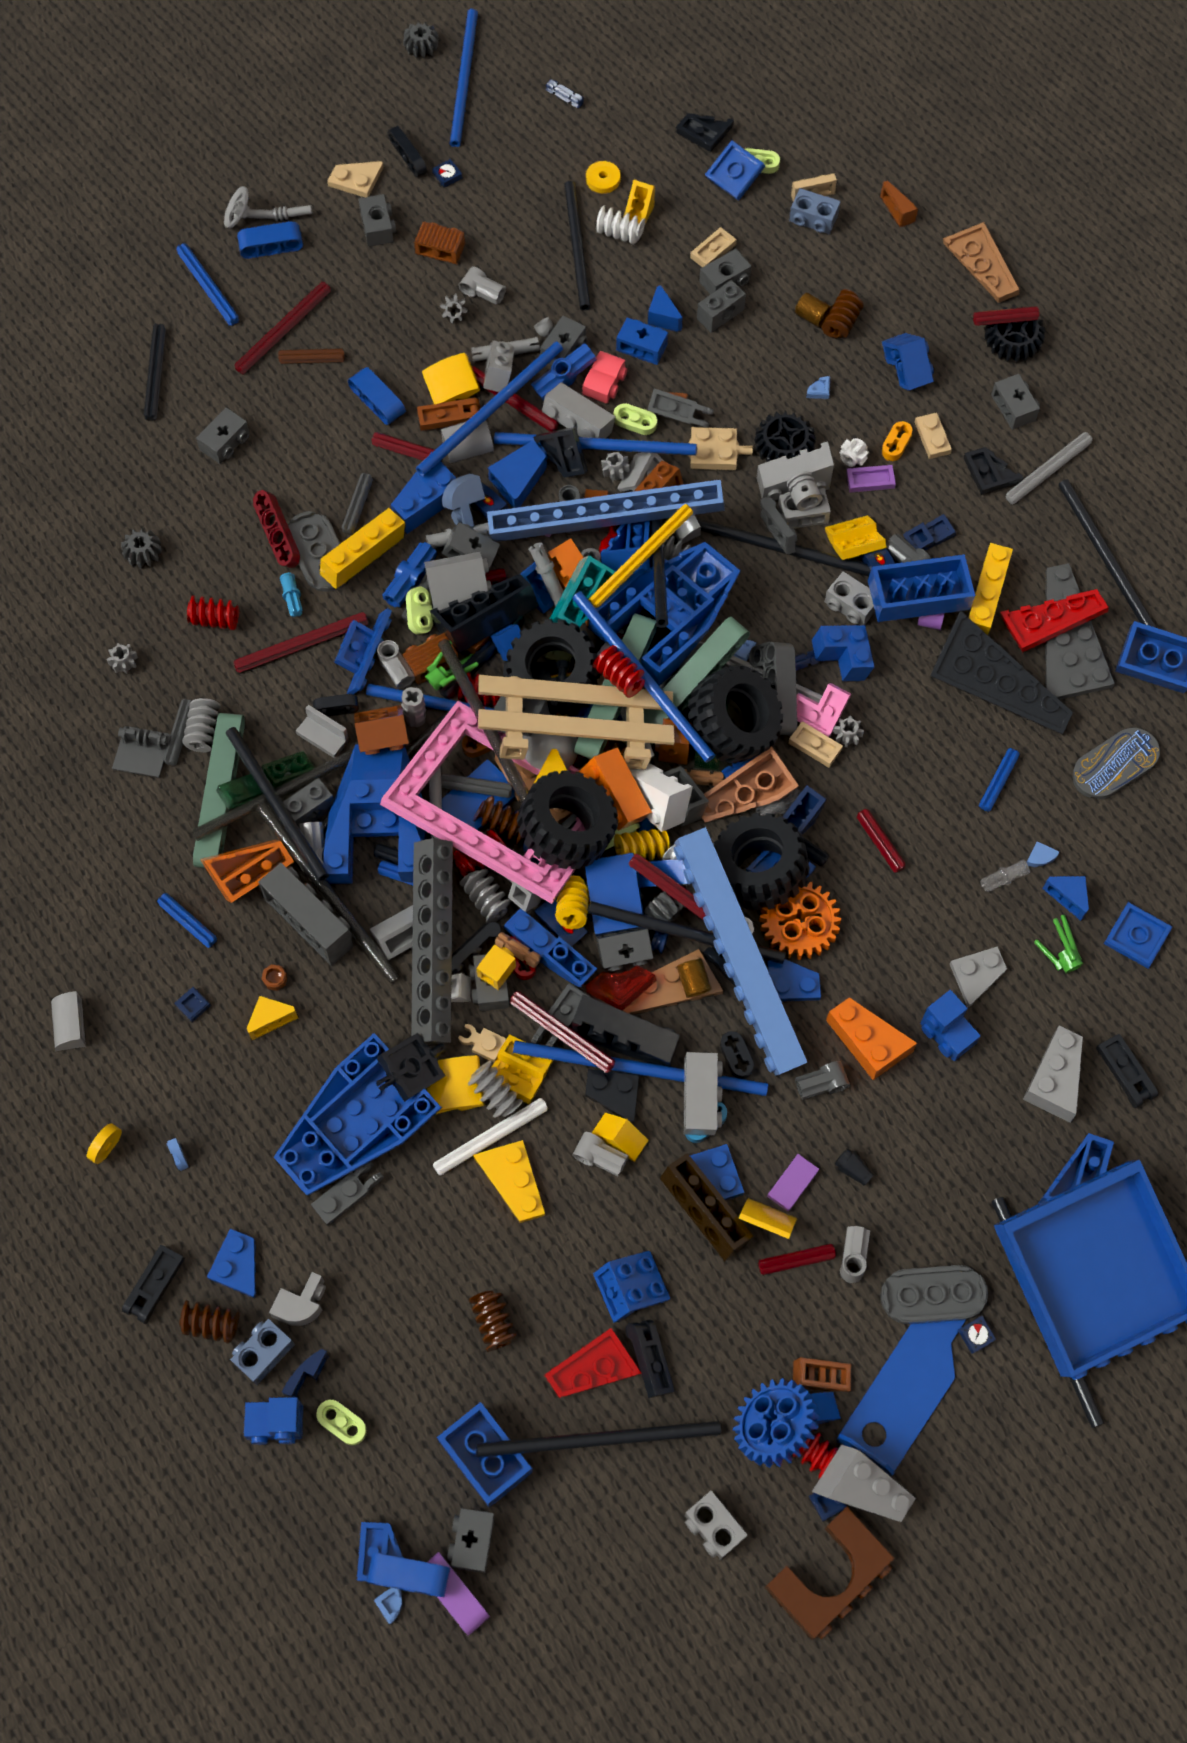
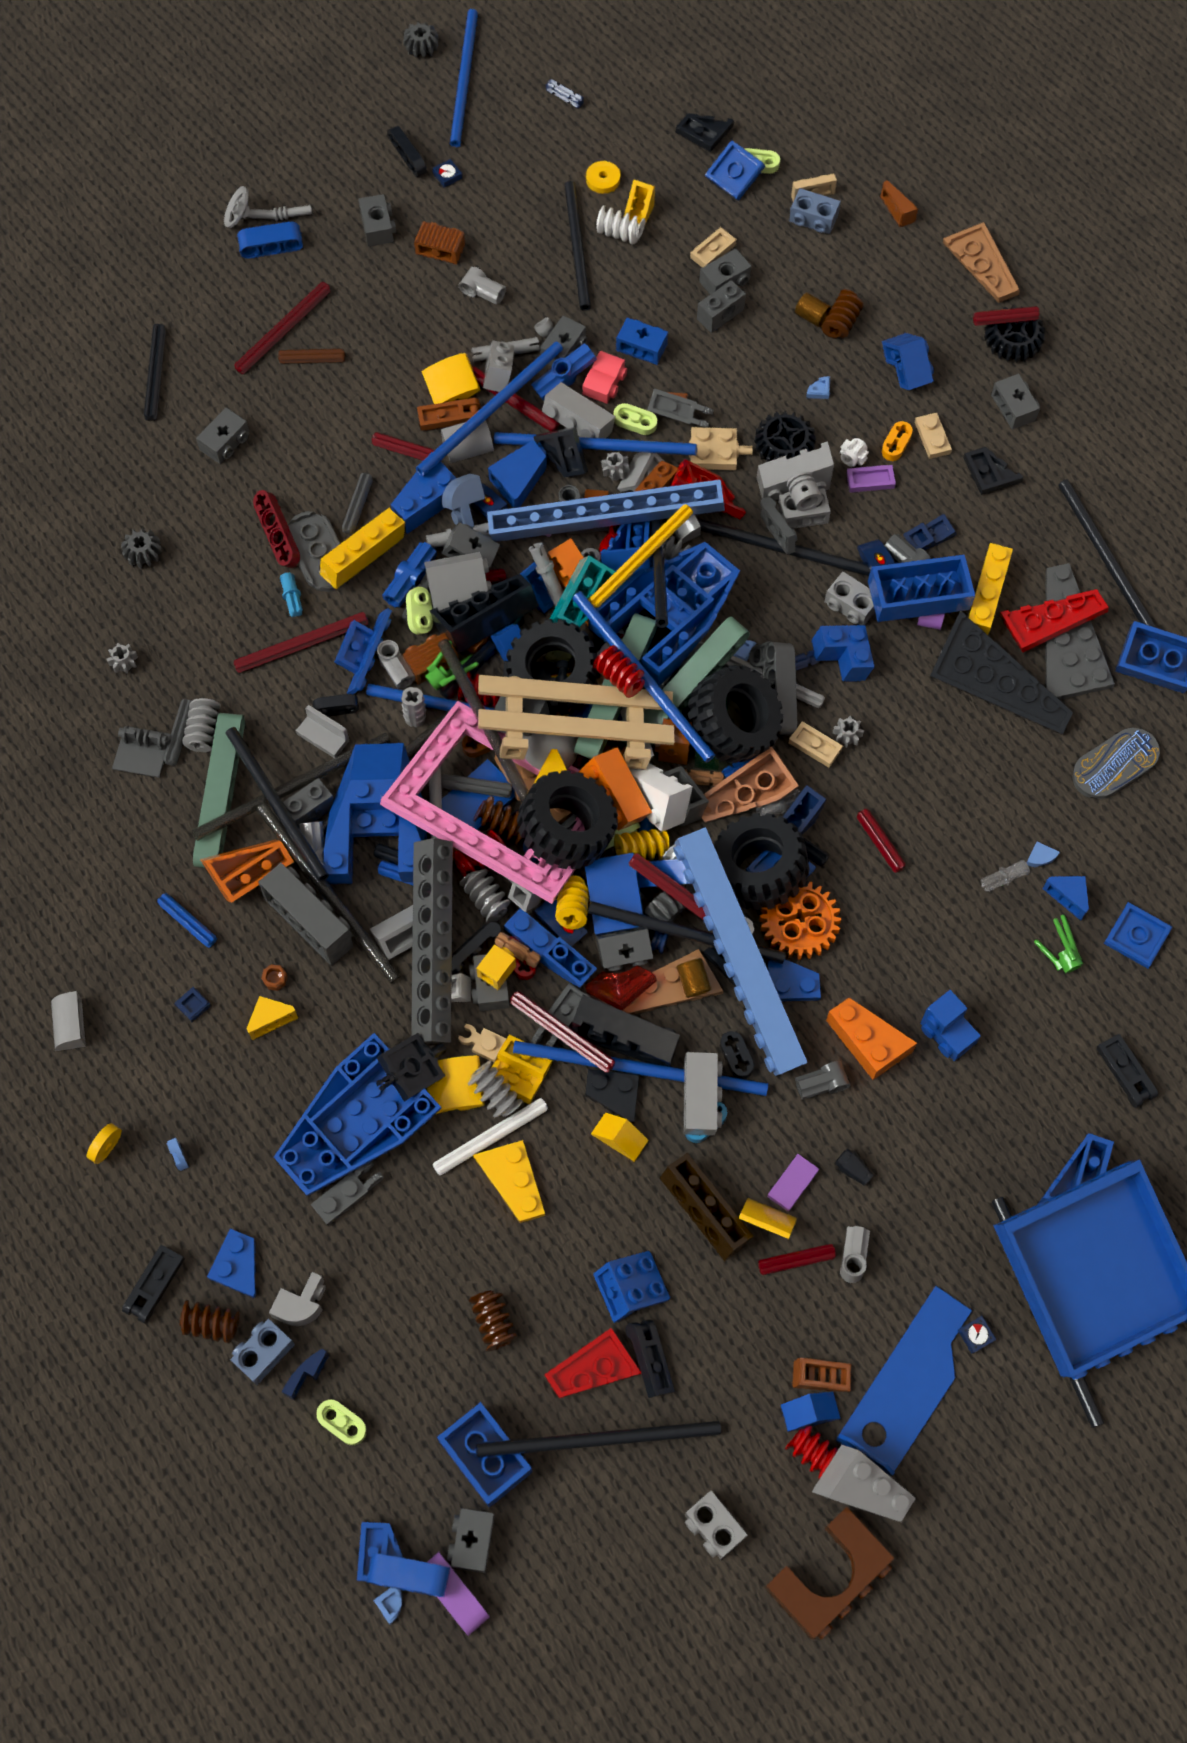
blue axle [176,243,239,326] -> none
red piece [187,595,239,630] -> none
clear green slope [216,751,316,809] -> none
blue brick [244,1397,303,1445] -> none
tan wing [327,161,384,197] -> none
blue beam [348,367,406,425] -> none
dark orange slope [354,705,409,755] -> none
light grey gear [440,293,467,323] -> none
light grey piece [572,1132,628,1177] -> none
blue slope [648,285,682,332] -> none
blue wing [690,1144,744,1201] -> none
blue gear [733,1378,819,1468] -> none
bright pink plate [796,683,851,737] -> none
dark blue tile [809,1493,847,1522] -> none
yellow slope [825,515,886,560] -> none
dark grey tile [880,1265,988,1324] -> none
light grey wing [950,946,1007,1007] -> none
blue axle [979,748,1020,812] -> none
light grey axle [1005,432,1092,504] -> none
light grey wedge [1023,1026,1083,1122] -> none
none -> red wing [671,459,746,519]

